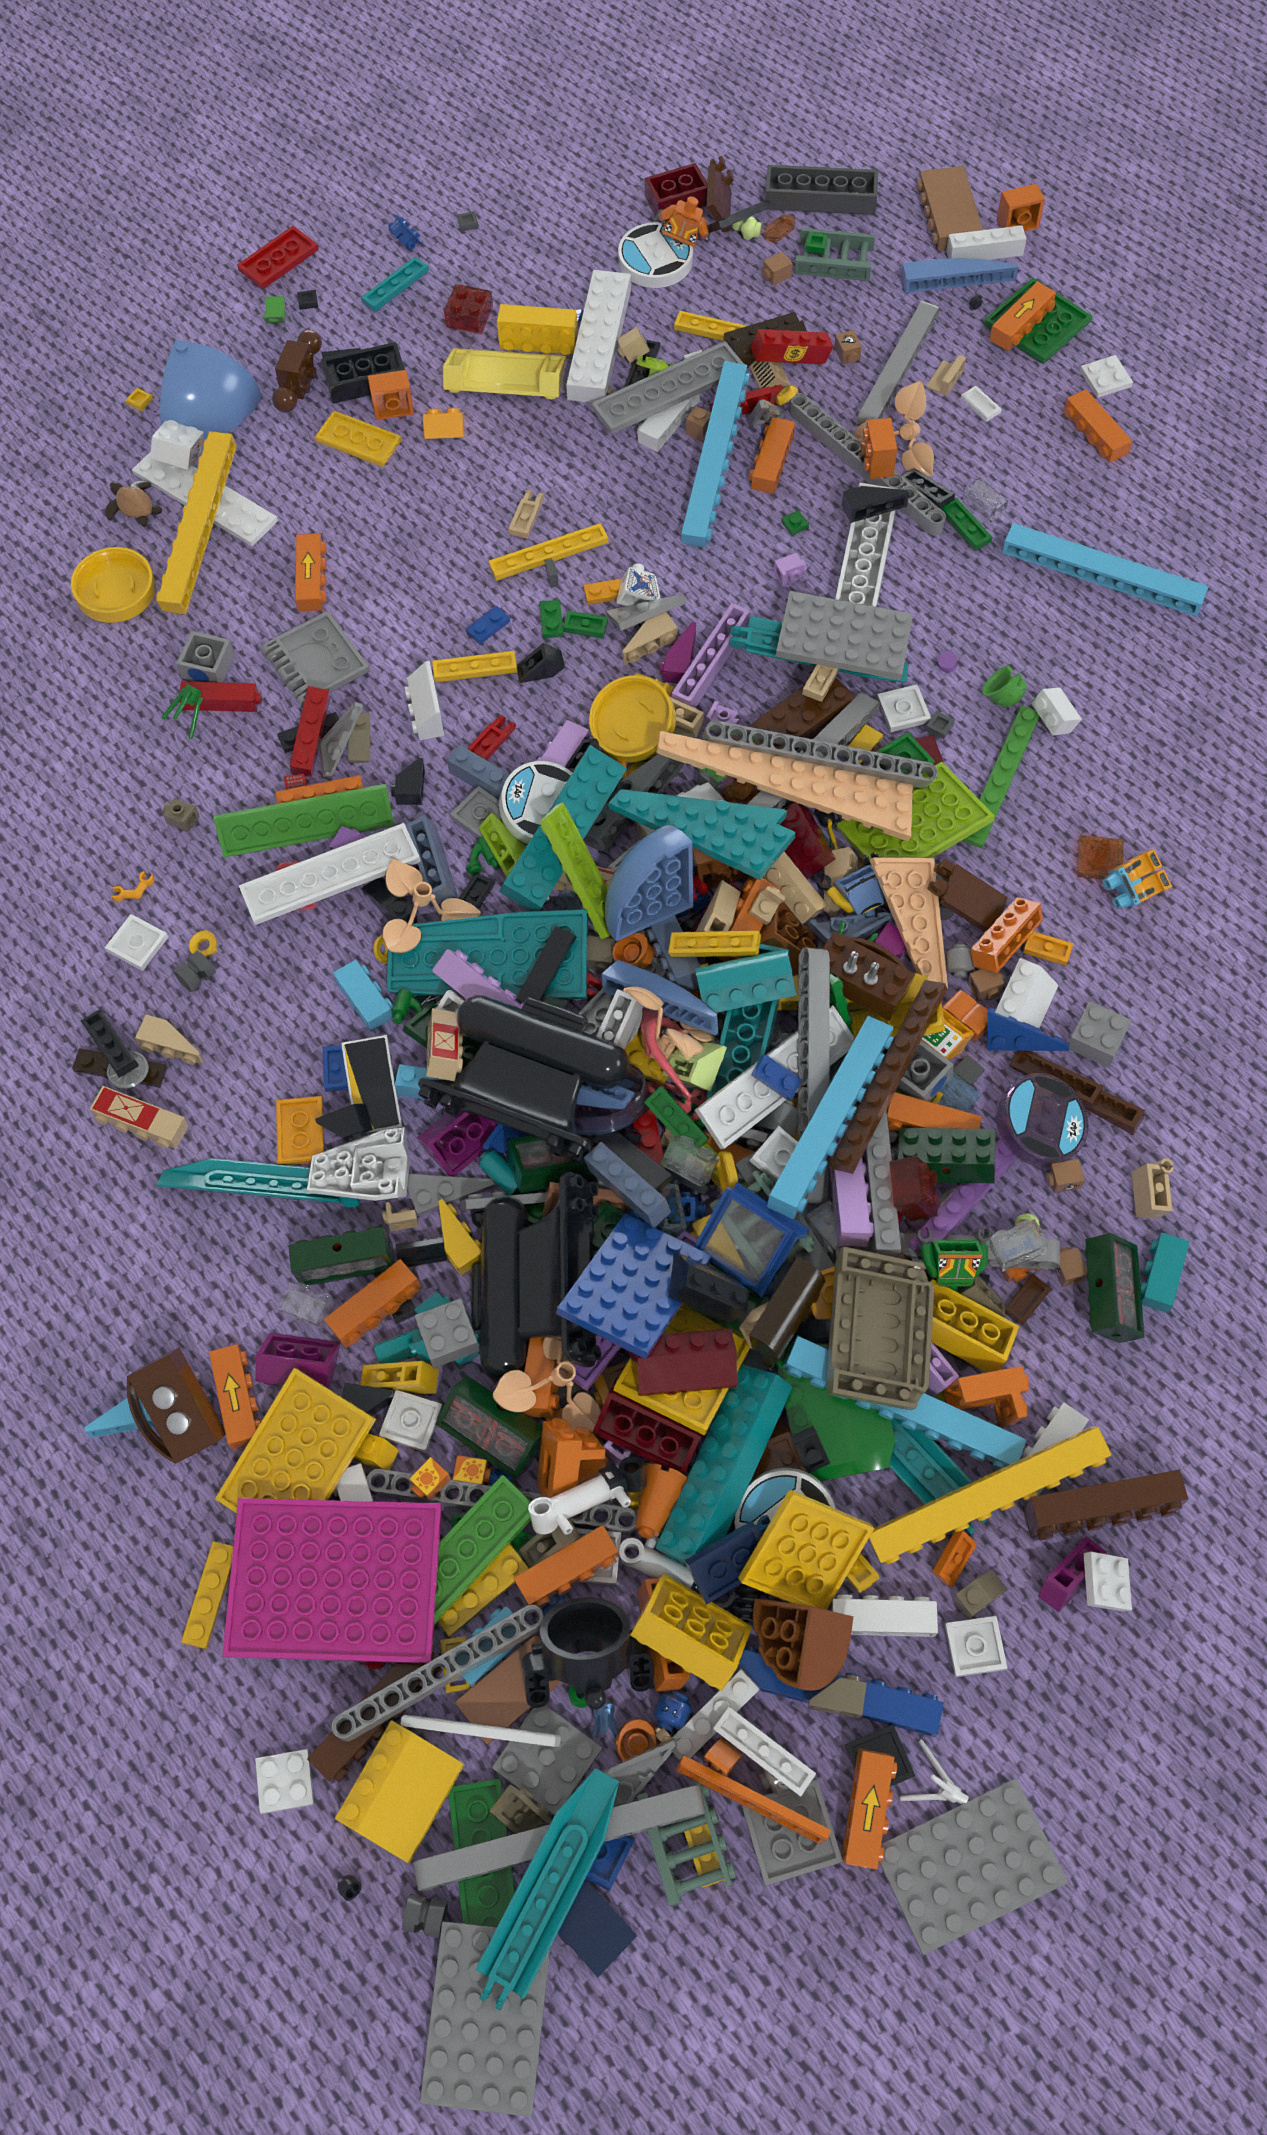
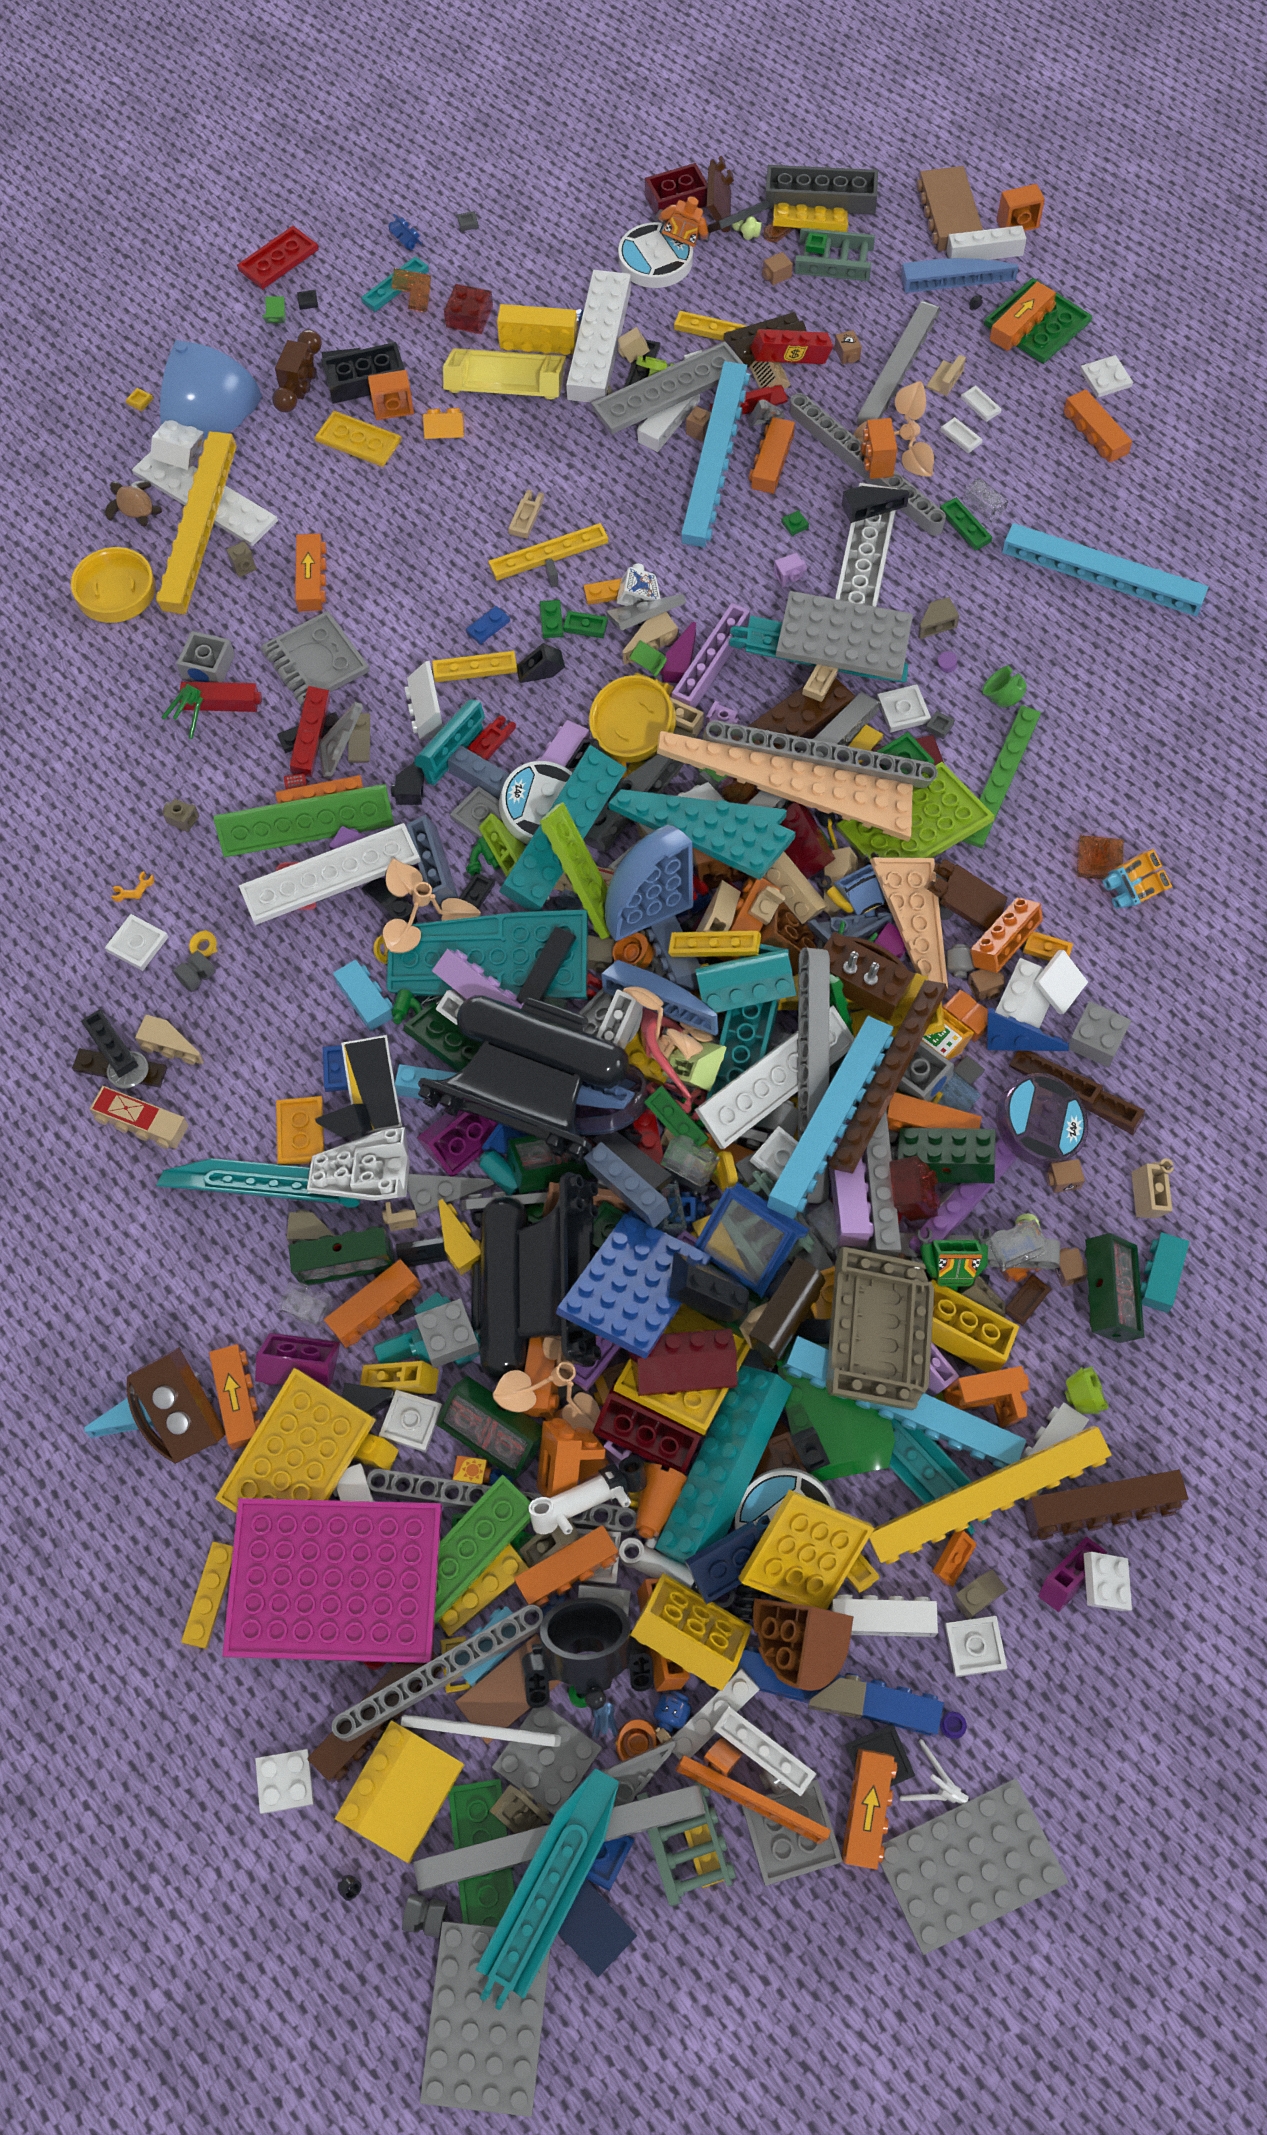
brick [409,1457,451,1502] -> none
tan brick [426,1008,463,1081] -> none
blue plate [751,1054,802,1100] -> none
yellow piece [776,385,798,406] -> none
black plate [902,468,955,509] -> none
white brick [1031,688,1082,735] -> none
none -> dark tan brick [226,541,257,578]
none -> dark tan slope [287,1210,335,1245]
none -> clear orange tile [391,268,431,312]
none -> teal brick [414,700,485,786]
none -> light grey brick [578,1583,632,1617]
none -> bright green bracket [629,640,667,677]
none -> yellow plate [773,203,848,232]
none -> dark tan slope [918,597,960,640]
none -> white tile [940,417,983,453]
none -> dark purple plate [940,1711,967,1739]
none -> white tile [1034,950,1088,1014]
none -> lime cone [1065,1366,1109,1414]

